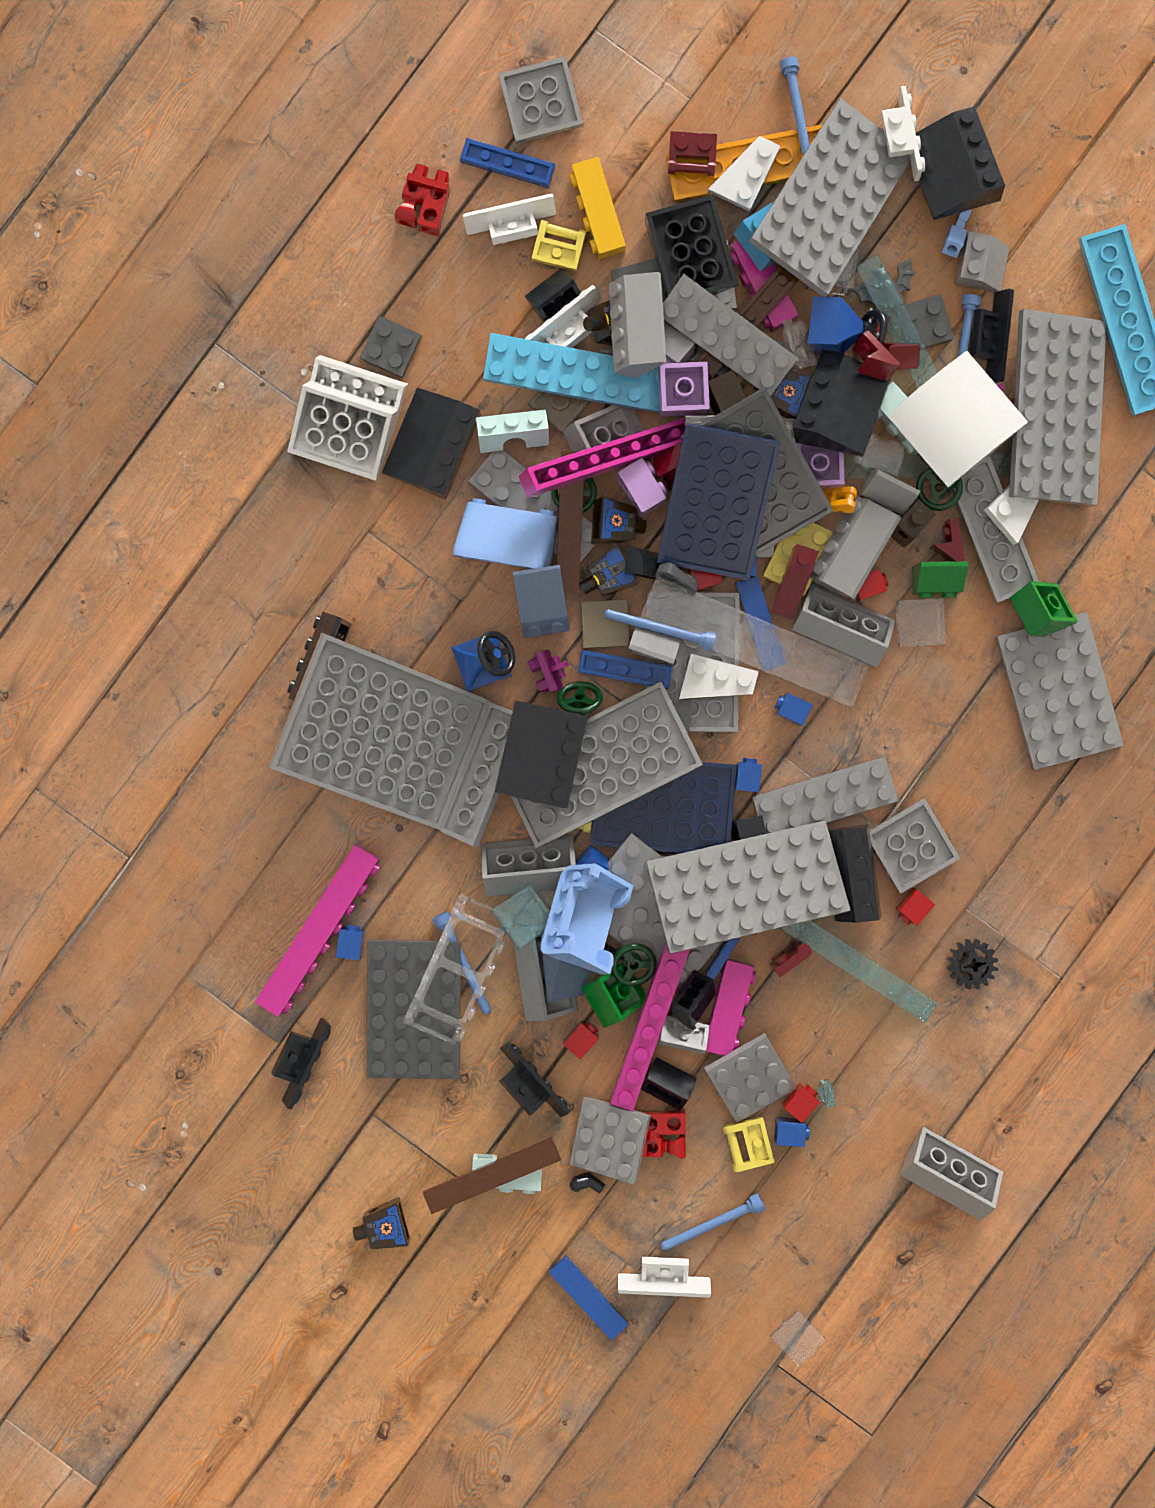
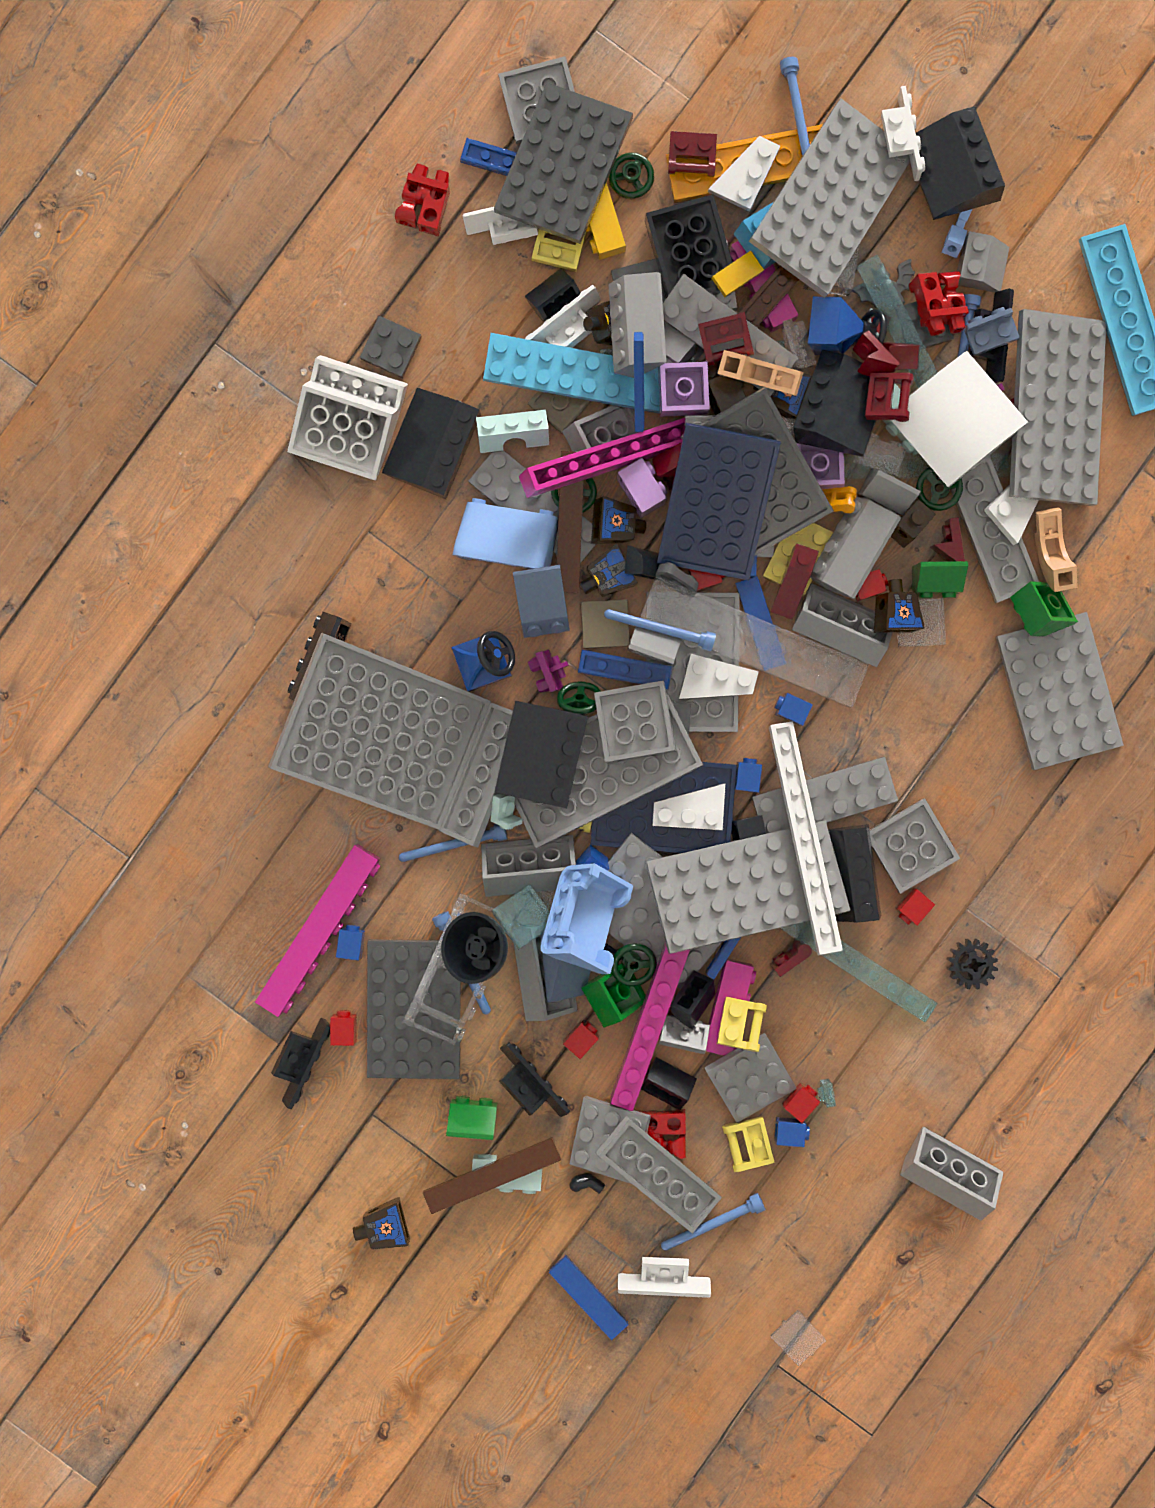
none -> red brick [330,1010,357,1046]
none -> medium blue piece [399,824,508,862]
none -> black piece [441,912,508,984]
none -> green slope [446,1096,498,1140]
none -> light aqua bracket [491,793,523,830]
none -> dark grey plate [494,82,633,244]
none -> light grey plate [594,681,676,763]
none -> light grey plate [596,1116,722,1234]
none -> dark green piece [608,152,654,199]
none -> blue tile [634,332,645,432]
none -> white wing [652,784,725,830]
none -> dark red plate [698,312,754,367]
none -> yellow tile [711,251,764,298]
none -> light yellow plate [717,997,767,1052]
none -> light nougat arch [718,350,803,396]
none -> white plate [769,721,843,956]
none -> dark red plate [865,373,914,422]
none -> dark brown torso [874,579,925,633]
none -> red hips [908,271,969,336]
none -> sand blue bracket [964,307,1020,356]
none -> light nougat arch [1034,507,1078,592]

